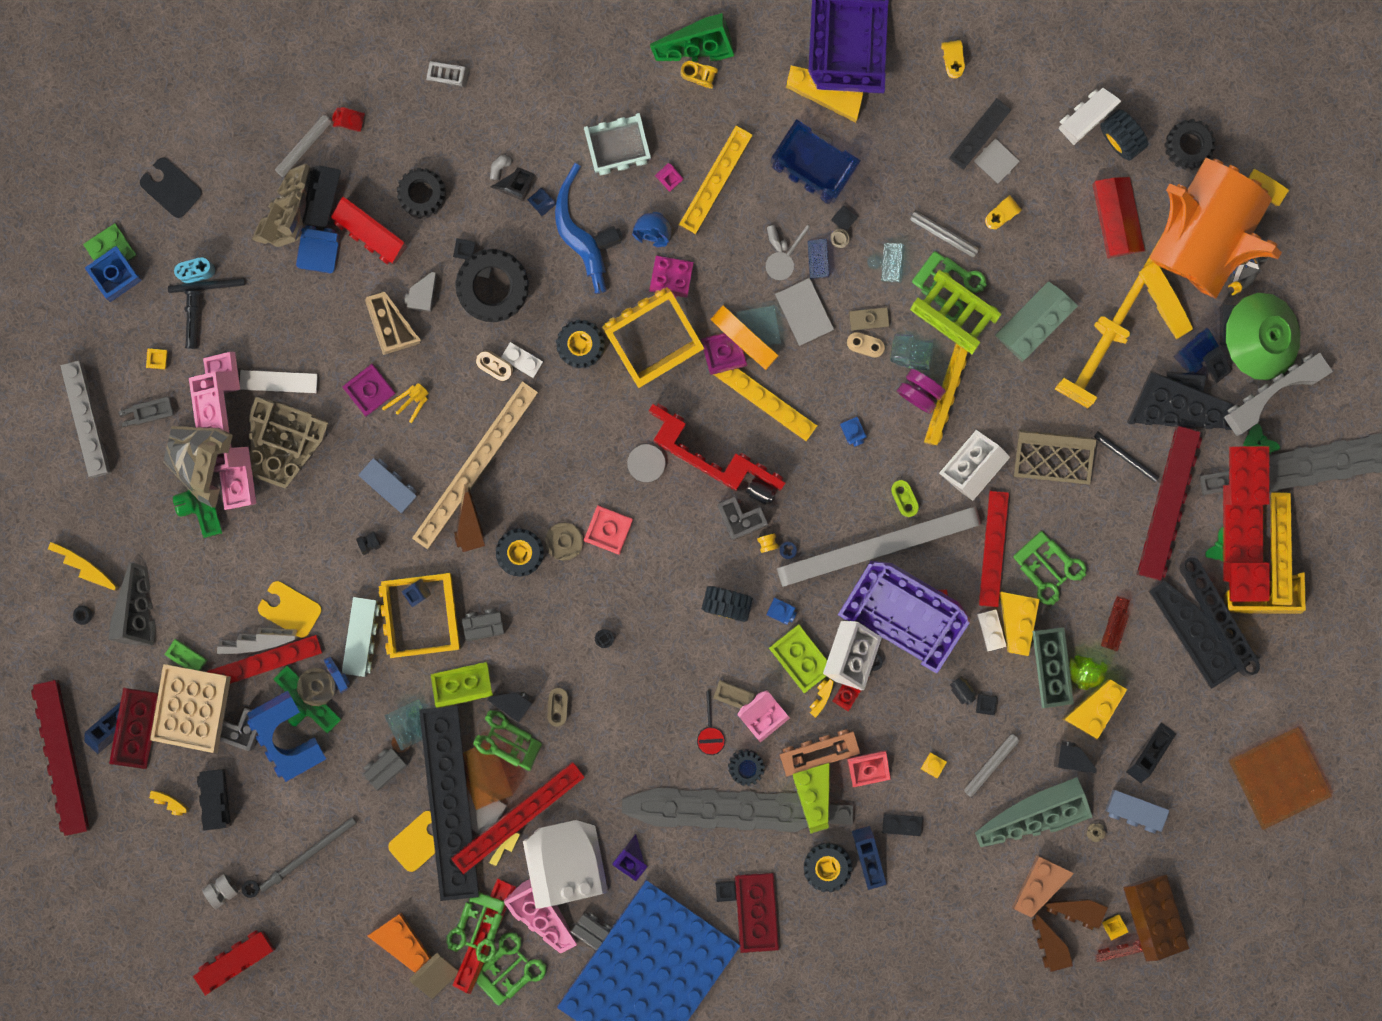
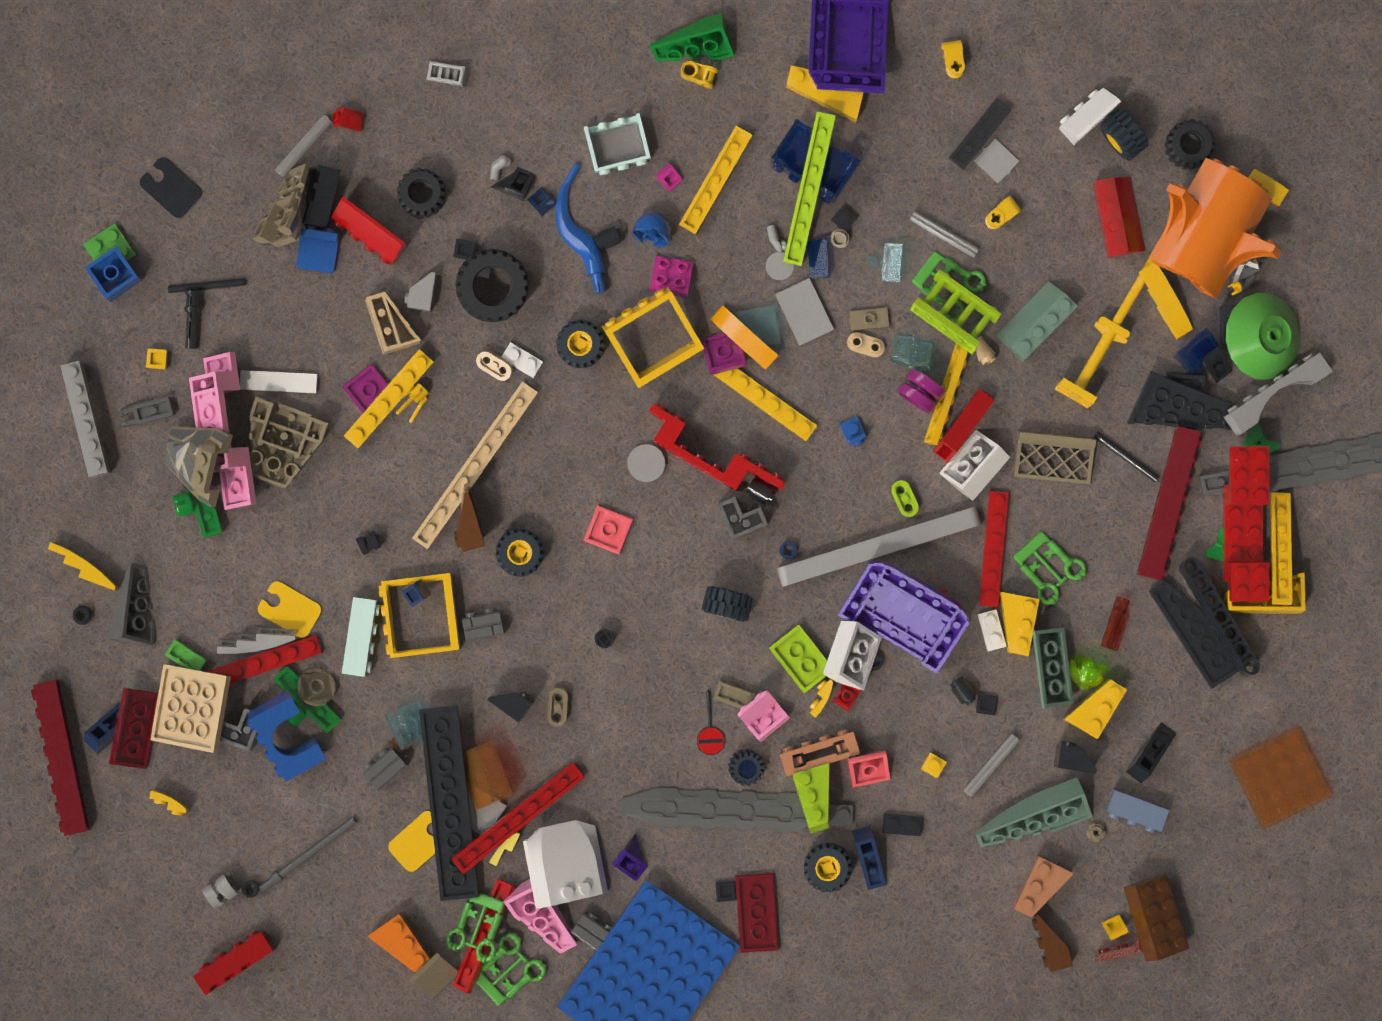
medium azure connector [174,257,215,284] -> none
black wedge [197,769,231,831] -> none
blue wing [324,657,349,693] -> none
sand blue brick [358,458,418,514] -> none
lime plate [431,662,493,708] -> none
bright green piece [473,710,542,771] -> none
dark tan tile [545,522,583,561] -> none
yellow wheel [757,533,779,553] -> none
blue bracket [766,598,797,625] -> none
reddish brown slope [1044,899,1108,930] -> none
none -> yellow plate [344,349,434,448]
none -> lime plate [783,111,836,266]
none -> red slope [932,389,995,463]
none -> tan cone [975,336,996,366]

